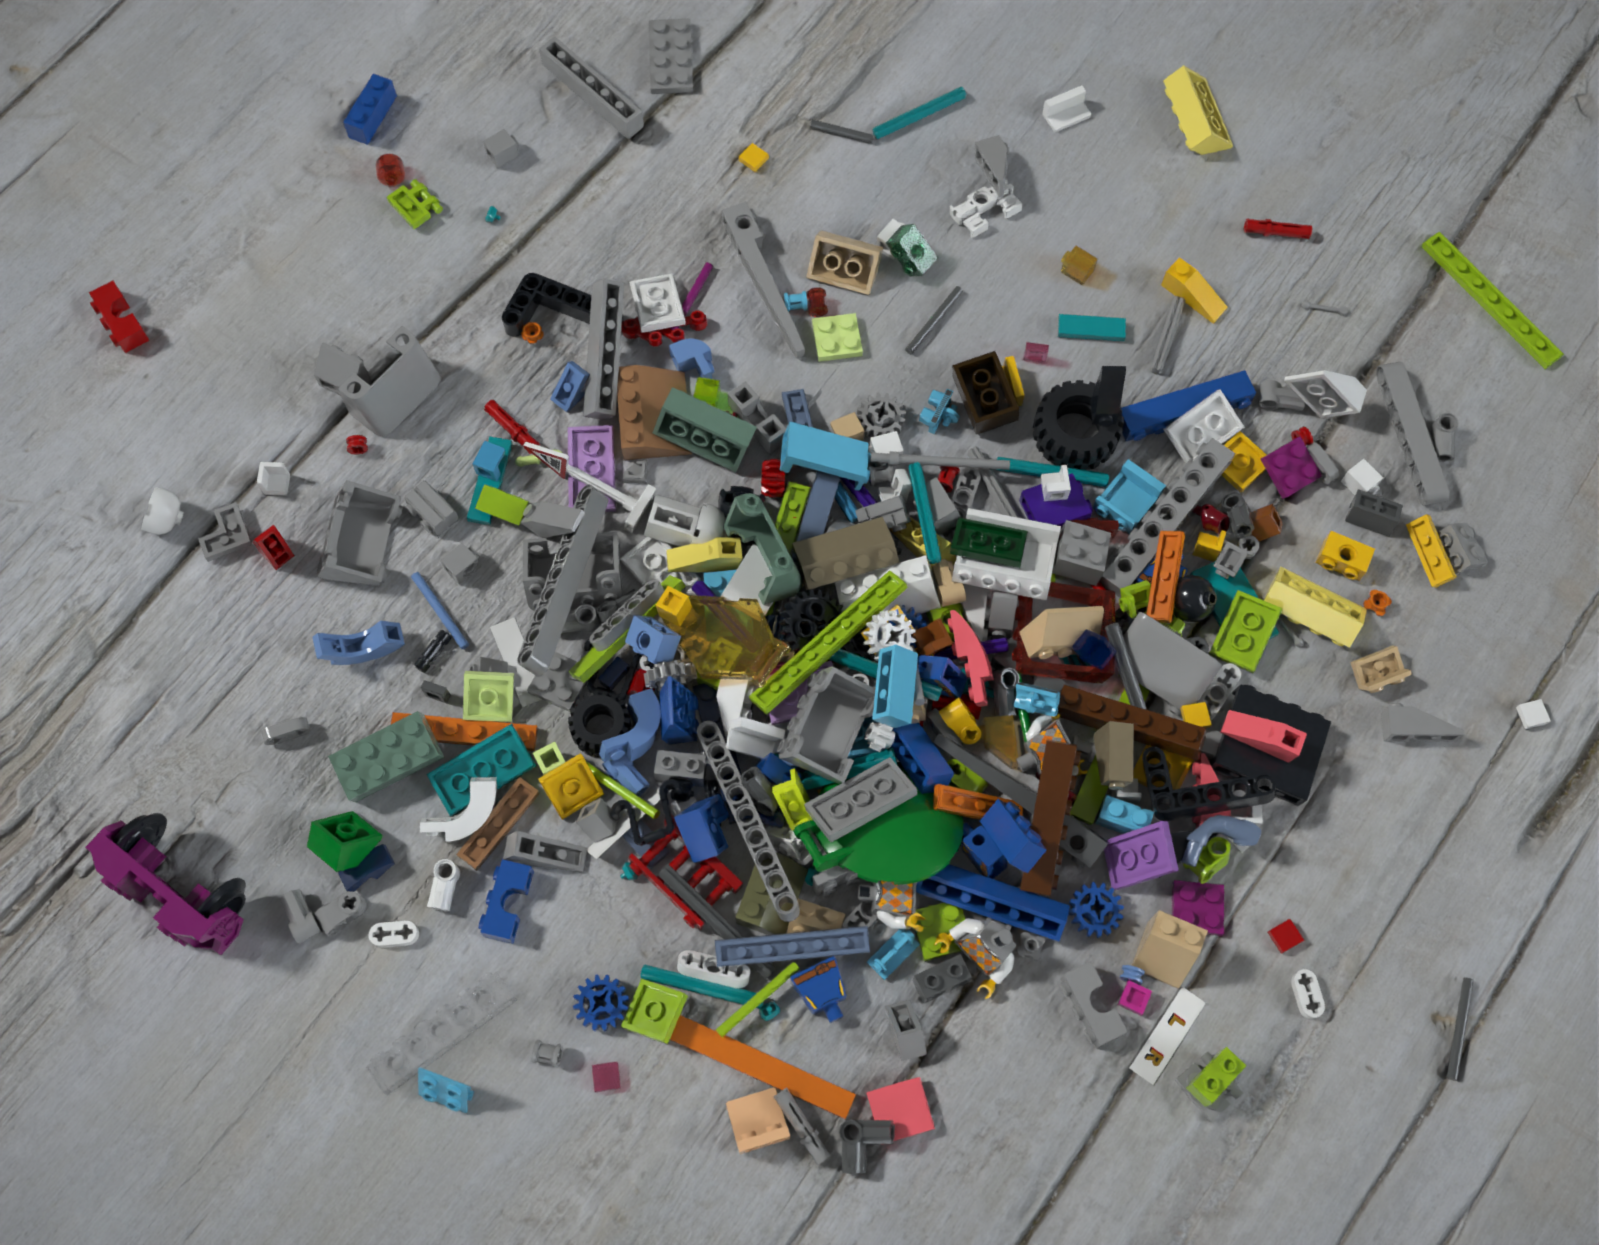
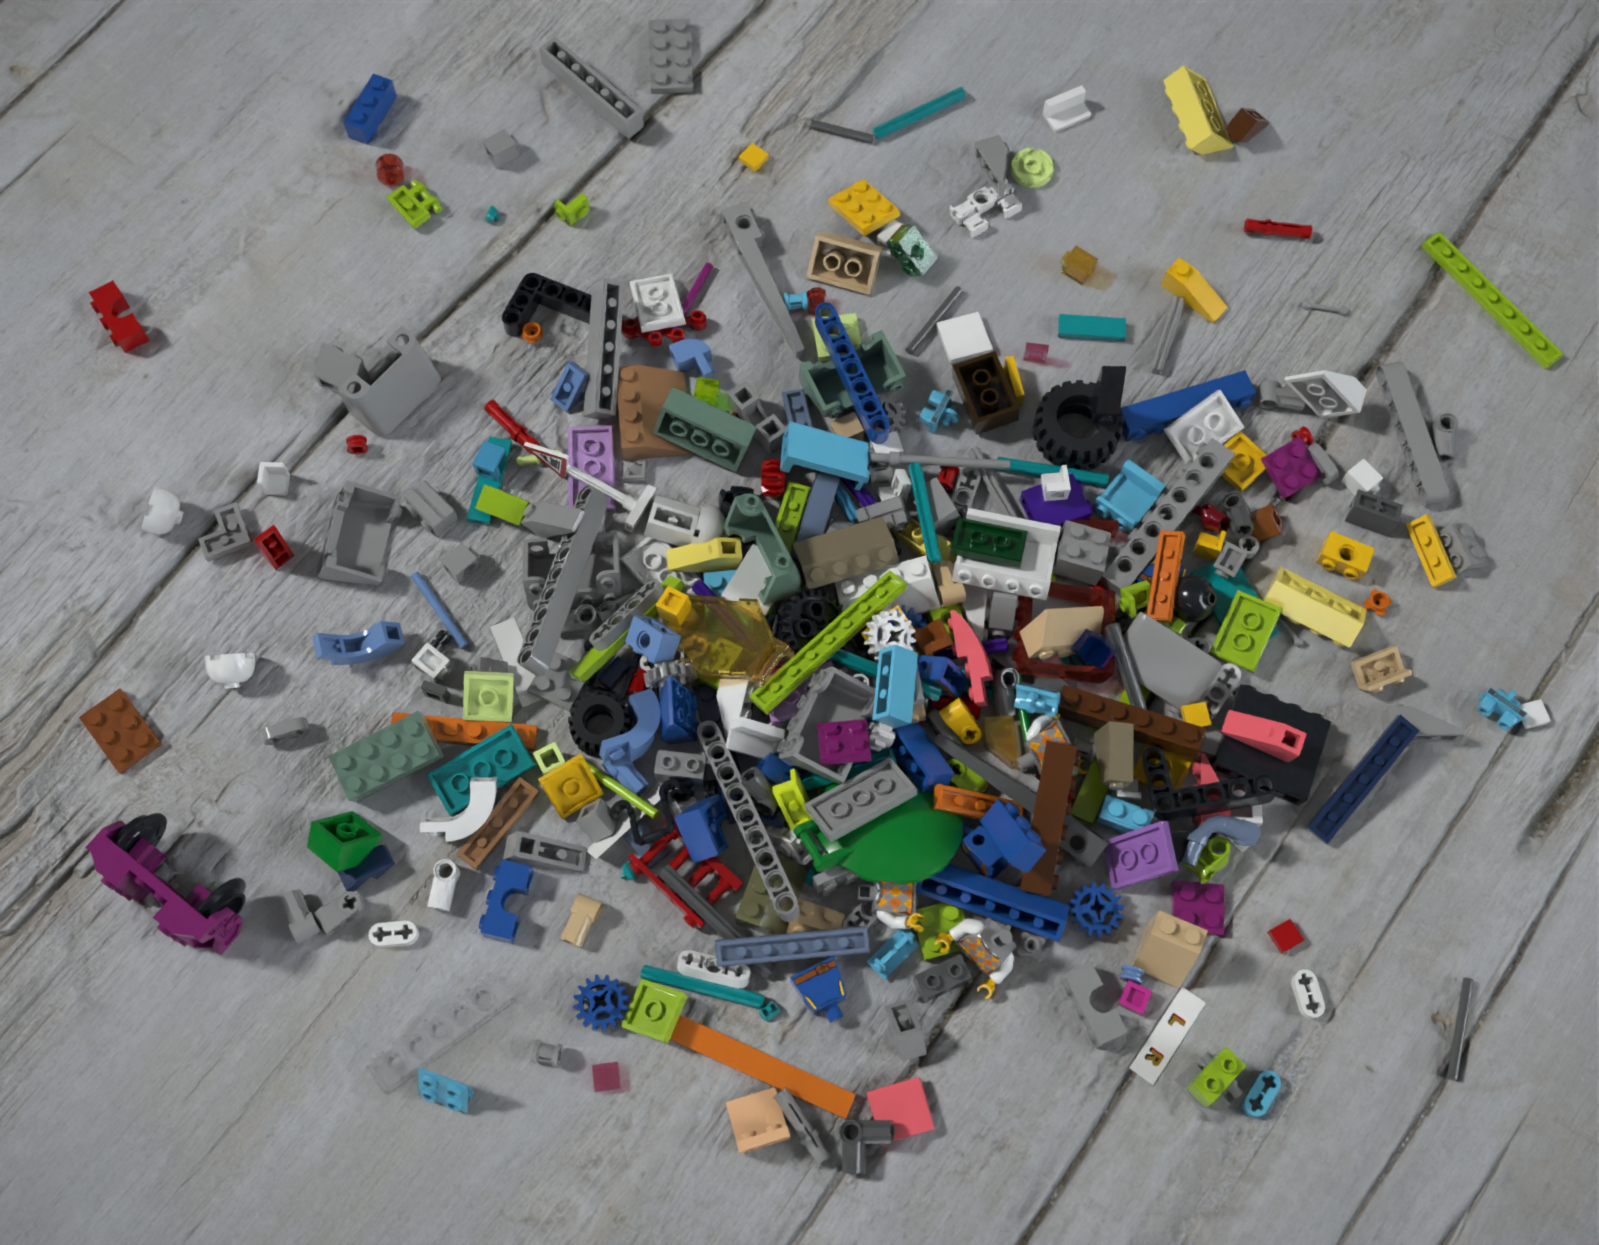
lime bar [715,961,800,1037] -> none
none -> dark orange plate [79,688,163,774]
none -> white cylinder [205,653,255,688]
none -> white bracket [411,642,451,683]
none -> lime bracket [554,192,590,226]
none -> tan piece [560,893,603,948]
none -> sand green windscreen [798,330,906,419]
none -> blue beam [815,302,890,444]
none -> magenta plate [817,719,871,765]
none -> yellow plate [828,179,900,236]
none -> white tile [936,312,993,364]
none -> yellowish green tile [1010,148,1054,188]
none -> reddish brown slope [1225,107,1270,143]
none -> medium azure beam [1242,1070,1281,1117]
none -> dark blue plate [1305,715,1420,844]
none -> medium azure hips [1477,687,1527,731]

